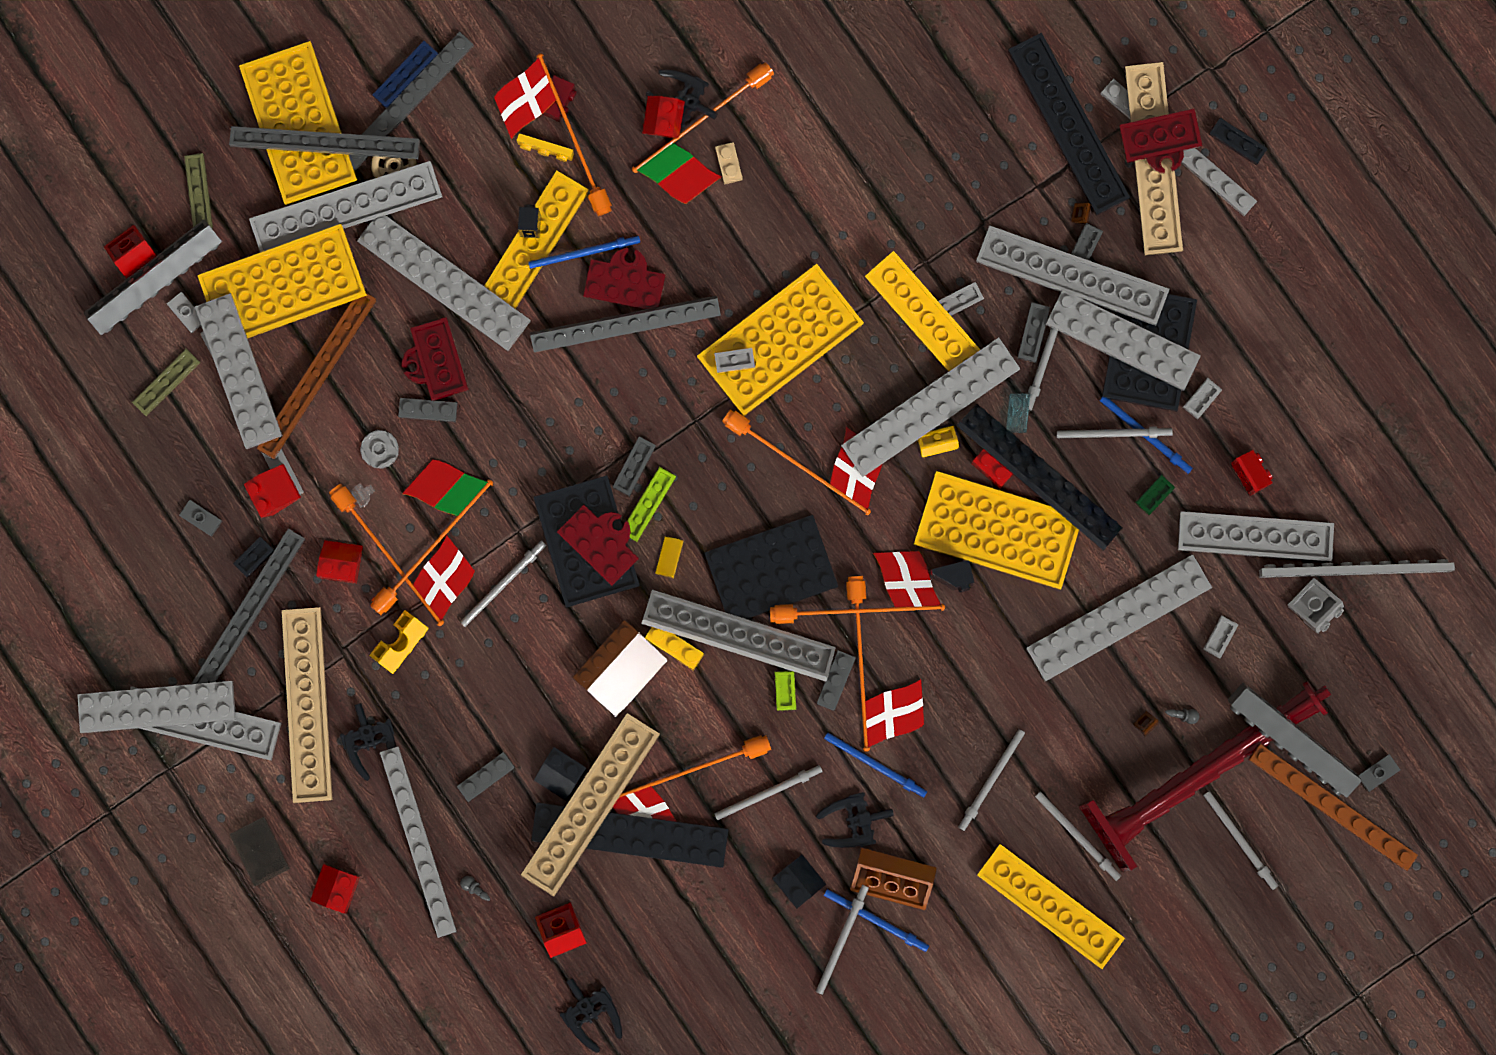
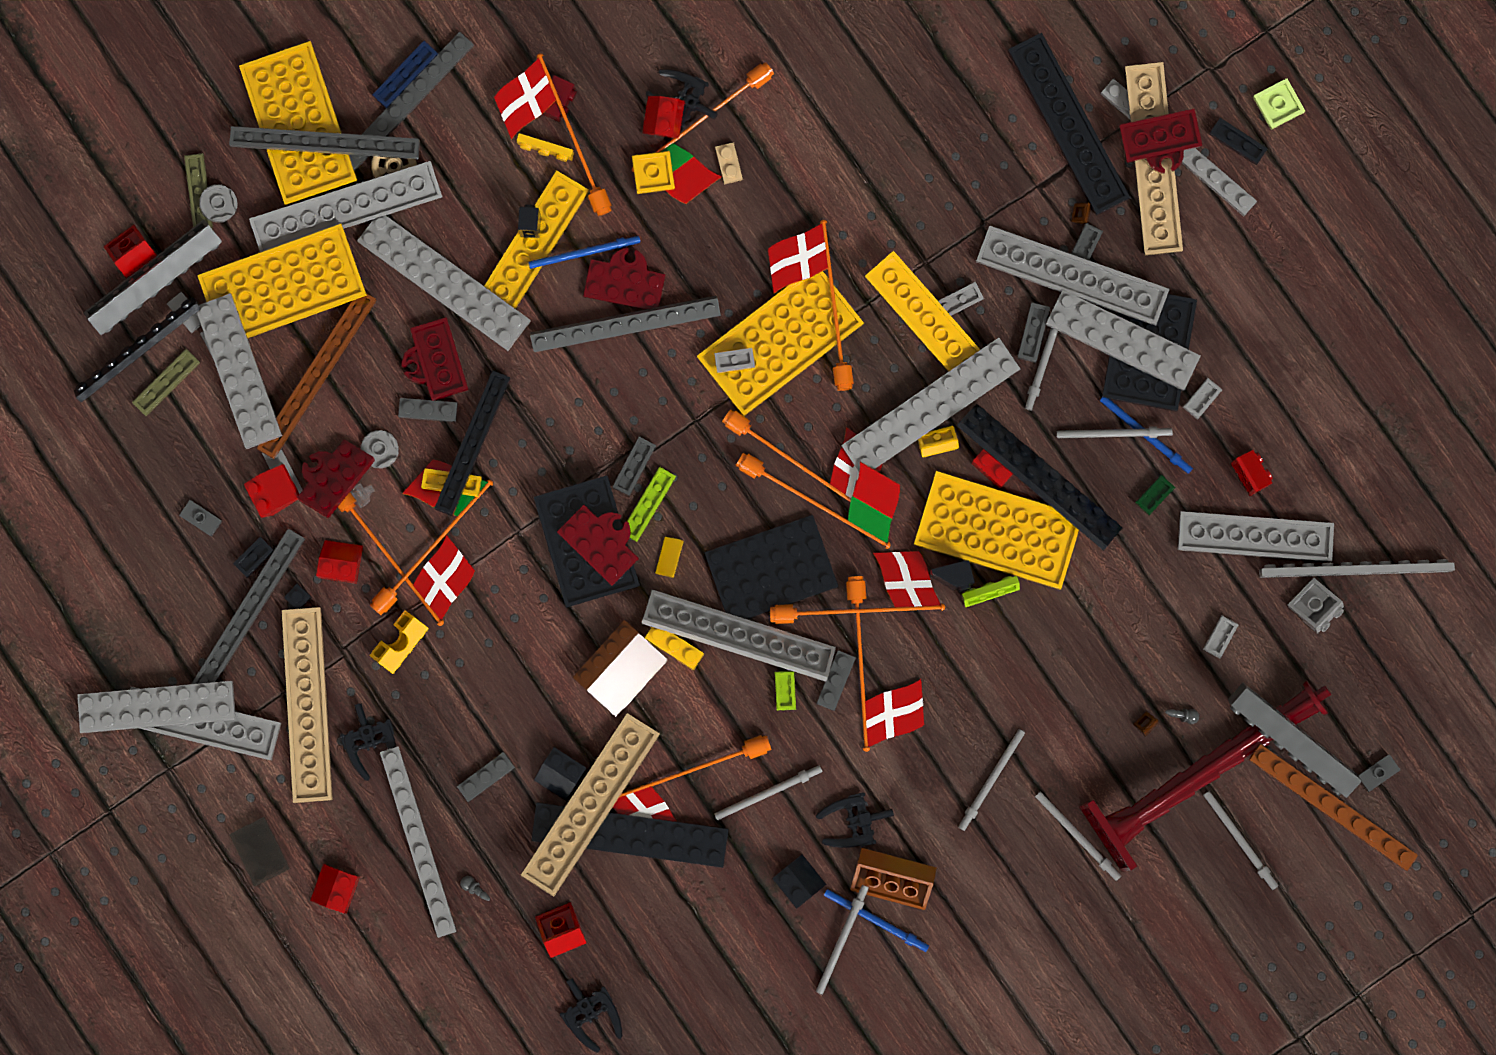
light grey bar [460,540,547,627] -> none
blue bar [824,733,928,798] -> none
yellow plate [977,844,1125,969] -> none
clear light blue plate [1006,394,1030,433] -> none
light grey plate [1026,555,1212,682] -> none
none -> black plate [74,297,201,403]
none -> light grey tile [199,185,237,223]
none -> black plate [284,584,312,609]
none -> dark red plate [297,440,375,519]
none -> yellow plate [421,468,482,497]
none -> black plate [435,371,511,516]
none -> yellow tile [632,151,675,194]
none -> flag [736,453,900,549]
none -> flag [768,220,854,391]
none -> lime plate [962,576,1020,608]
none -> yellowish green plate [1253,79,1305,130]

